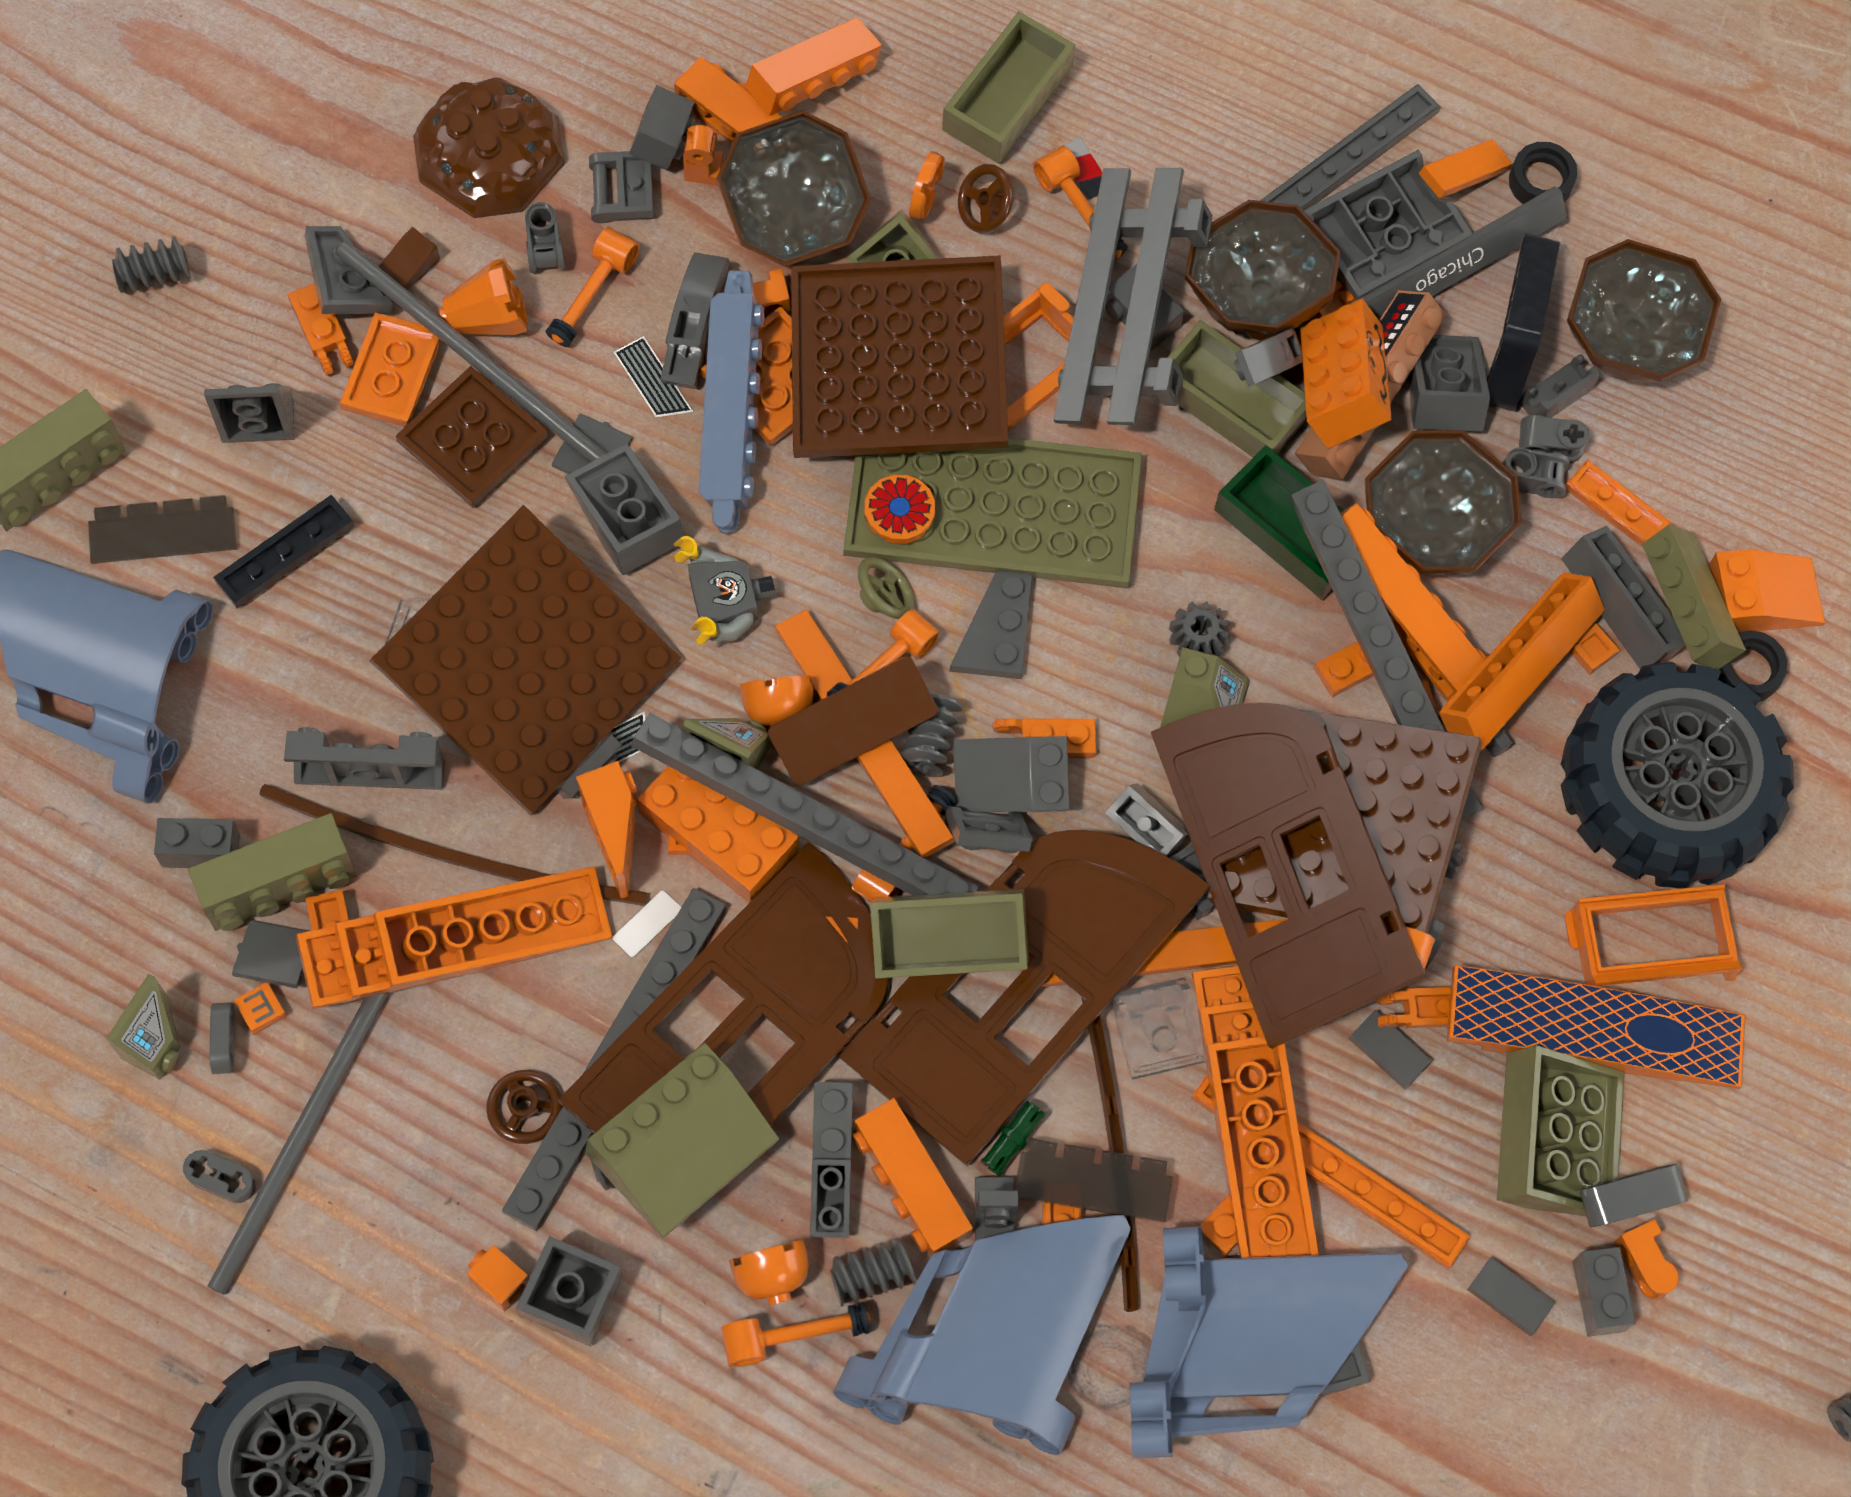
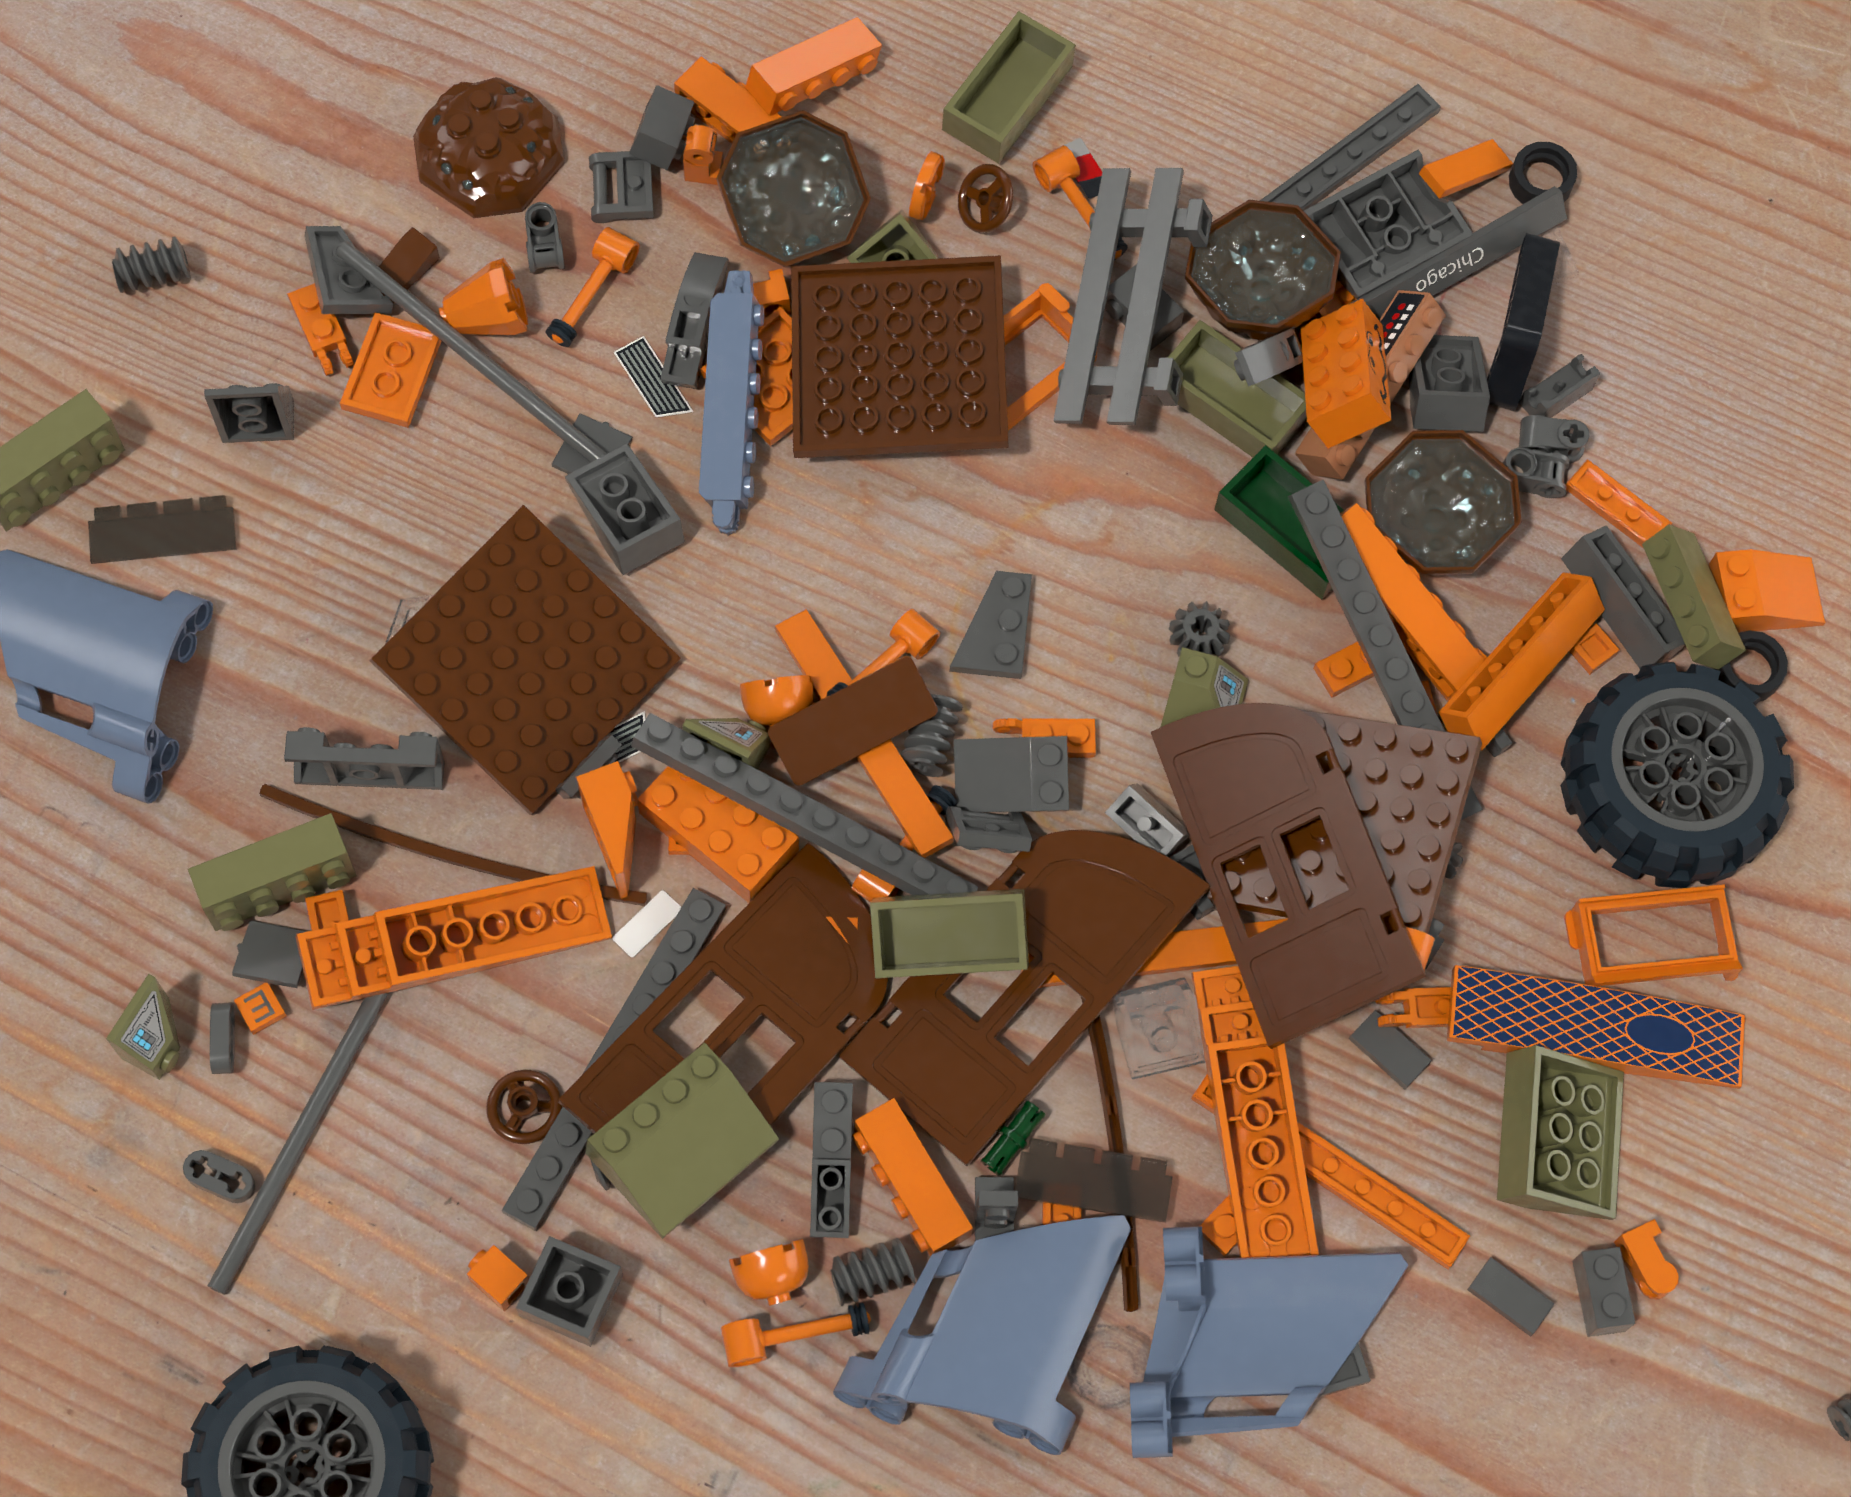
dark grey brick [154,818,240,868] -> none
black plate [213,495,354,609] -> none
reddish brown plate [395,366,548,508] -> none
torso [674,536,776,645] -> none
olive plate [843,438,1142,588] -> none
olive piece [858,557,915,619] -> none
tile [864,475,935,544] -> none
clear light blue rock [1567,239,1721,384] -> none
dark grey beam [1580,1163,1688,1228] -> none

